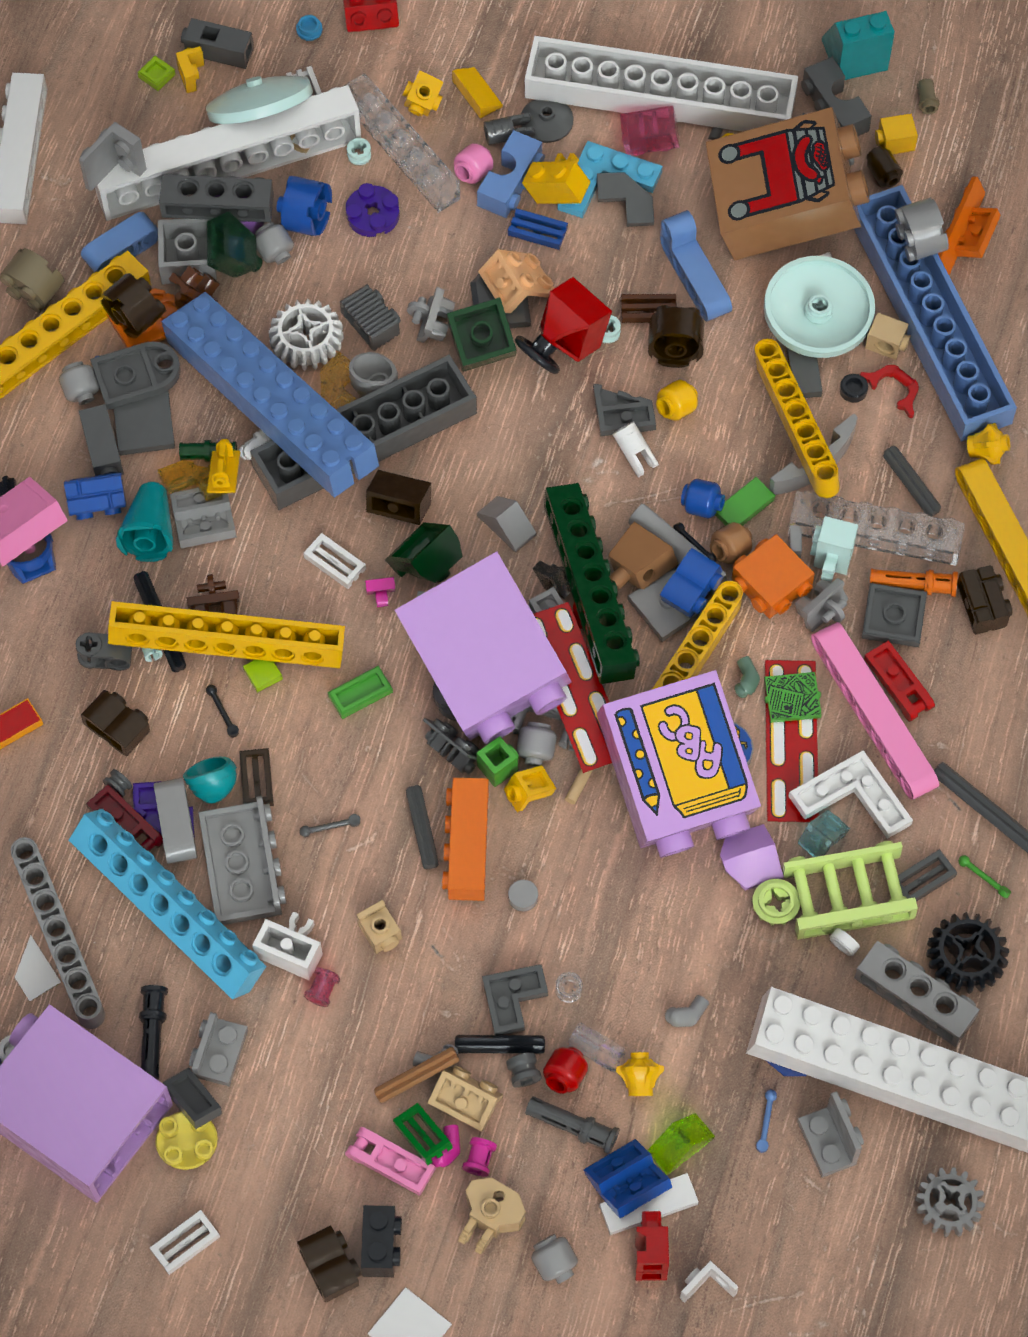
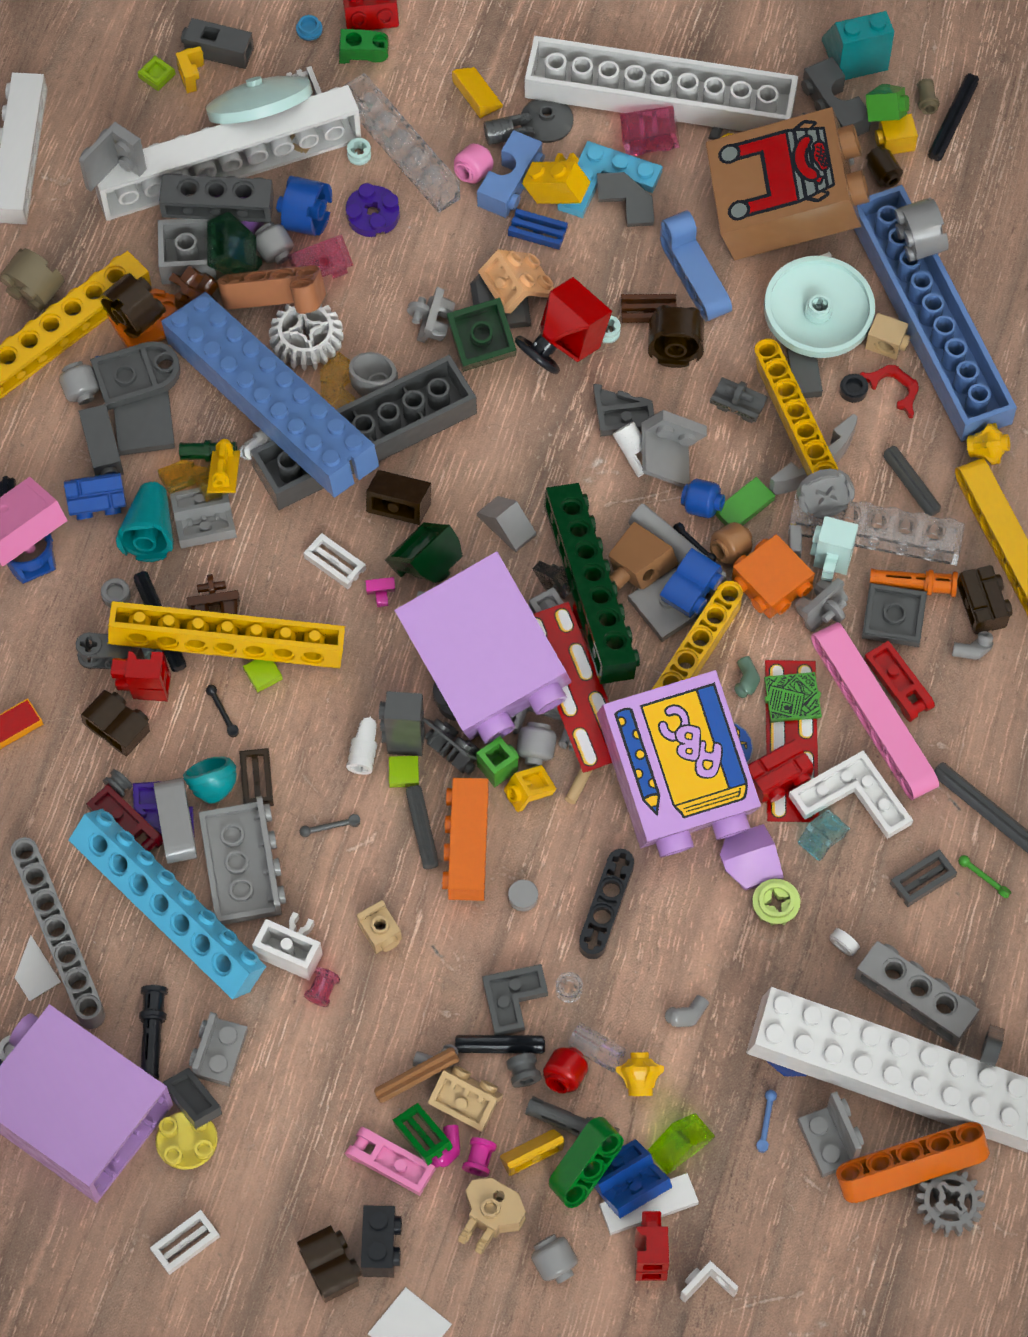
medium blue beam [81,212,158,272] -> none
bright green tile [328,666,393,719] -> none
dark grey brick [340,284,401,351] -> none
yellow brick [403,70,443,117] -> none
yellow head [656,380,698,421] -> none
yellowish green fence [782,841,918,940] -> none
black gear [926,912,1009,994] -> none
orange bracket [938,176,1001,275] -> none
none -> light grey tile [101,578,131,608]
none -> red hips [111,651,171,702]
none -> nougat beam [217,265,326,314]
none -> clear pink brick [287,234,353,279]
none -> green leg [339,29,389,64]
none -> white hinge [346,716,377,775]
none -> dark grey brick [379,691,425,756]
none -> lime tile [389,756,419,788]
none -> yellow slope [500,1129,564,1176]
none -> green beam [548,1117,624,1208]
none -> black beam [579,849,634,959]
none -> light grey bracket [641,410,707,488]
none -> dark grey hips [710,377,768,423]
none -> red brick [748,739,814,803]
none -> light grey tile [797,469,855,518]
none -> orange beam [836,1122,990,1203]
none -> bright green slope [866,84,910,122]
none -> black axle [928,73,979,161]
none -> light grey arm [952,631,993,660]
none -> dark grey beam [980,1024,1005,1067]

